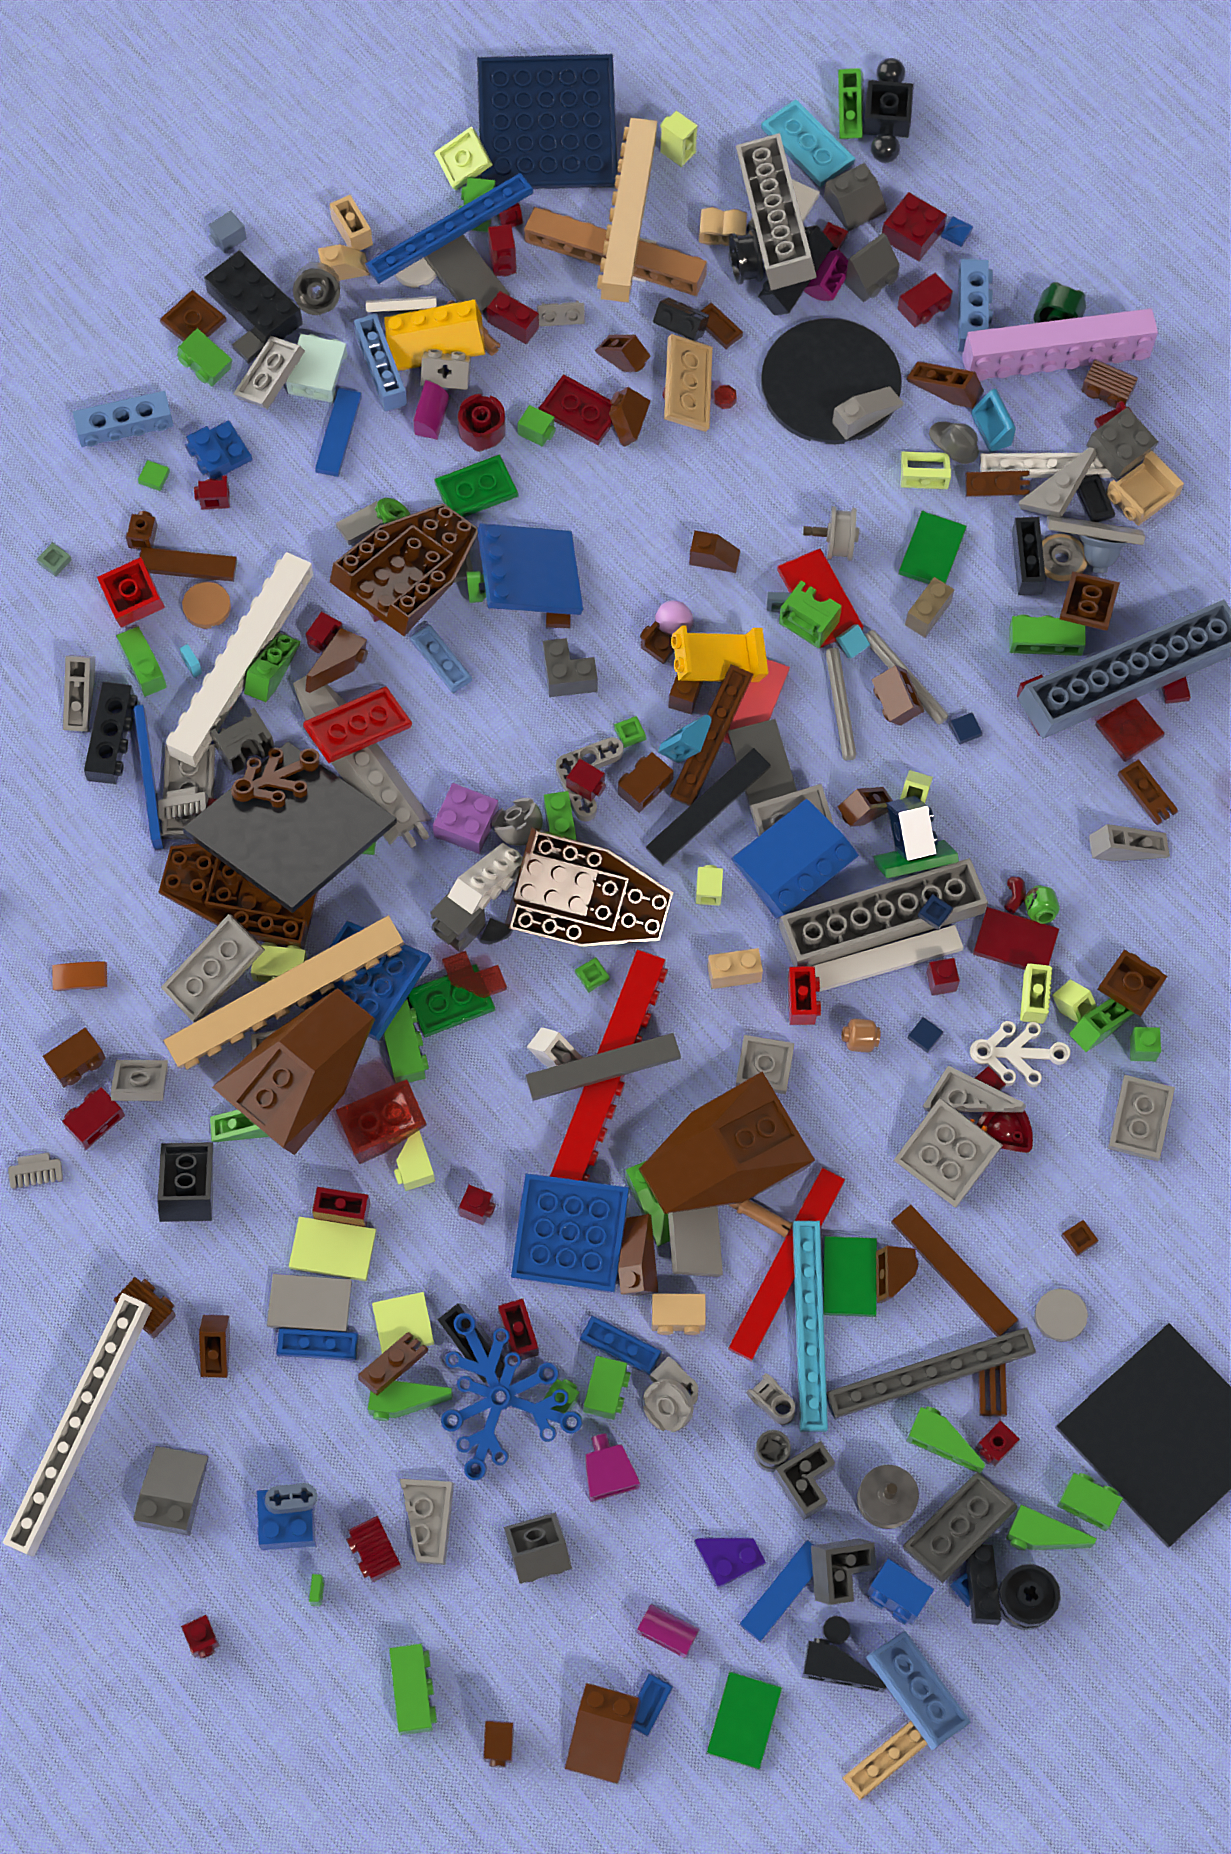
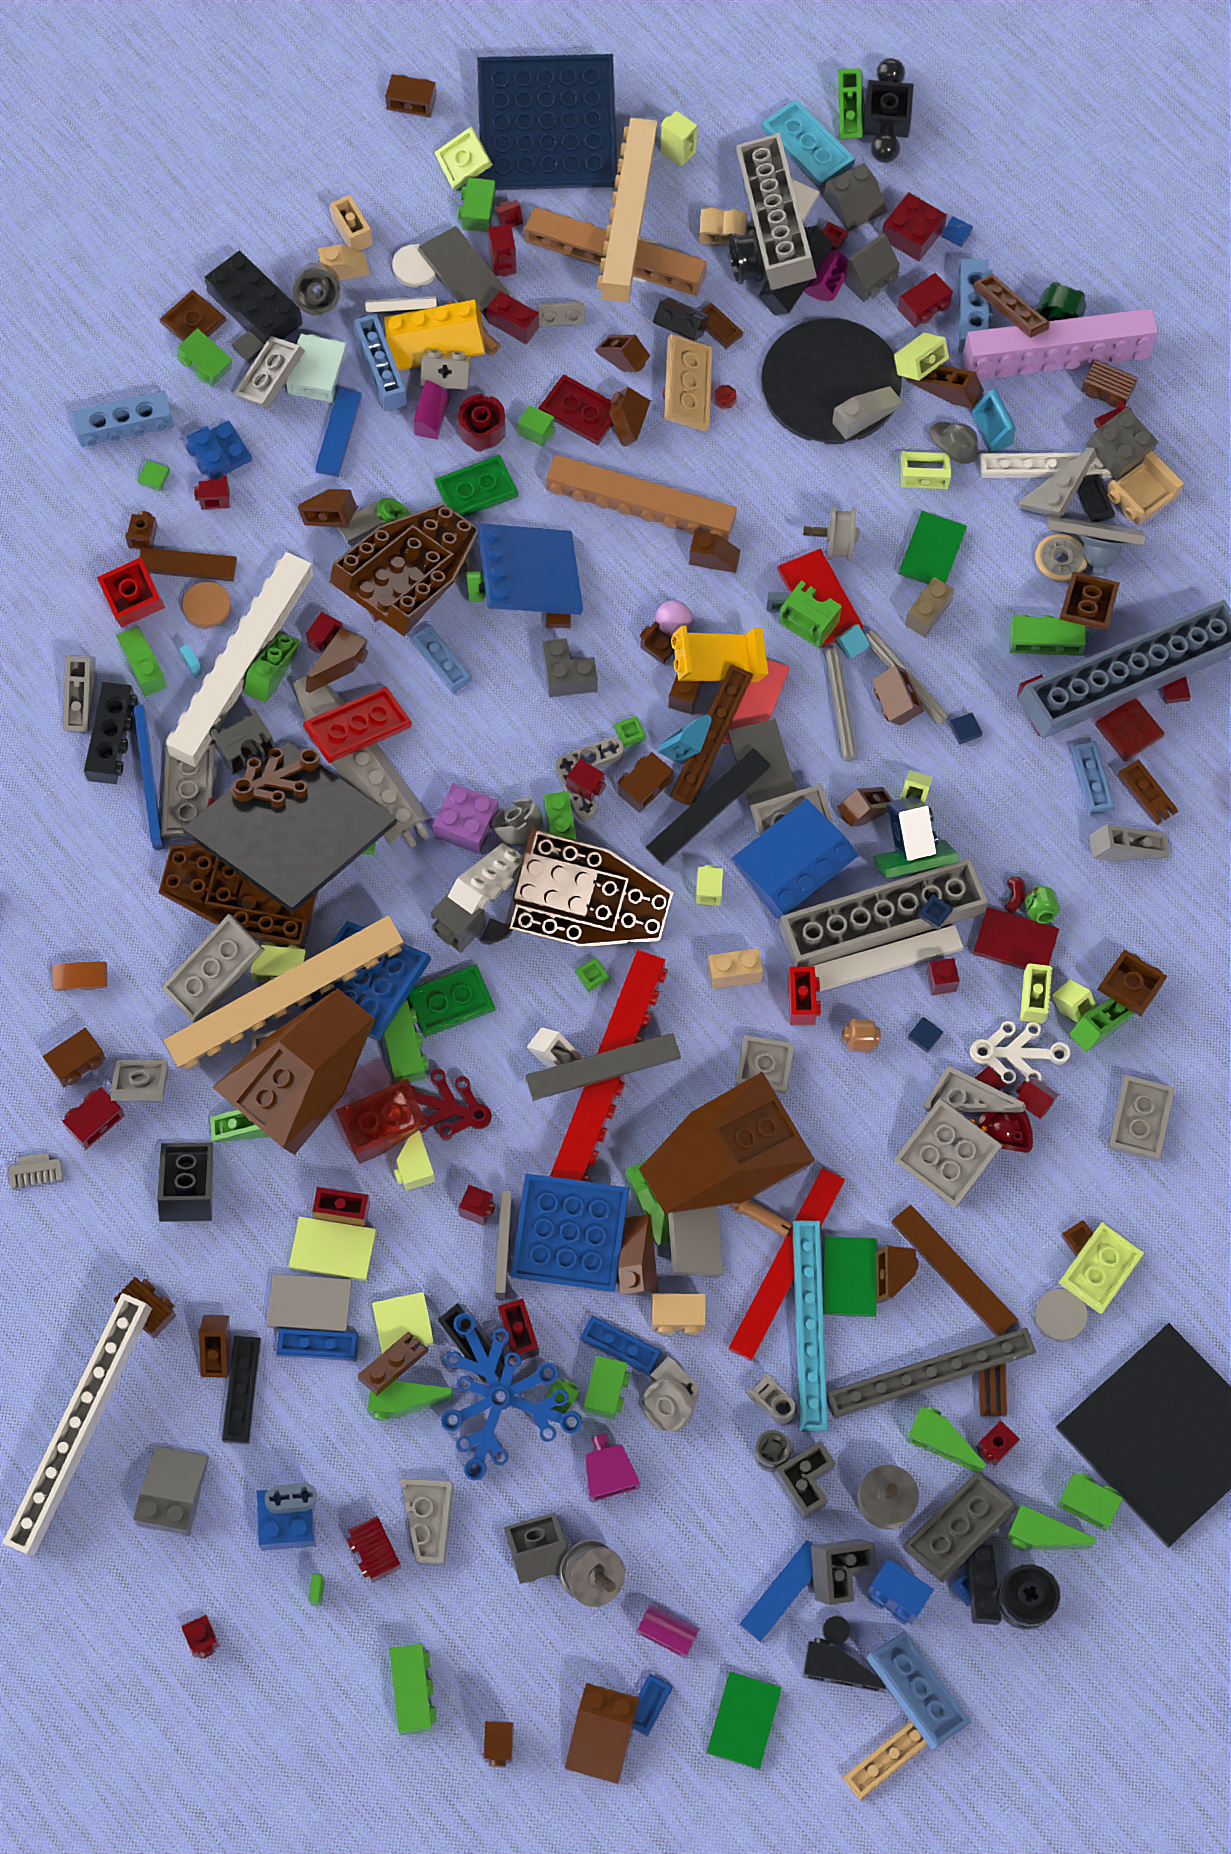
sand green tile [37,542,72,577] -> none
light grey piece [158,787,208,822] -> none
sand blue brick [208,210,247,253] -> none
blue tile [365,173,534,284] -> none
clear red tile [442,951,507,998] -> none
dark purple wing [694,1538,766,1589] -> none
reddish brown hinge [965,471,1030,497] -> none
black brick [1012,517,1046,595] -> none
bright green brick [1129,1027,1161,1062] -> none
none -> black tile [222,1336,261,1444]
none -> reddish brown slope [298,489,357,527]
none -> reddish brown brick [385,74,437,118]
none -> dark red plant [395,1069,492,1140]
none -> light grey tile [495,1190,512,1299]
none -> medium nougat brick [546,454,737,541]
none -> flat silver wheel [559,1540,625,1607]
none -> yellowish green brick [894,333,949,380]
none -> reddish brown tile [973,274,1050,338]
none -> dark red brick [1016,1077,1059,1119]
none -> yellowish green tile [1058,1222,1144,1314]
none -> medium blue tile [1071,741,1115,815]

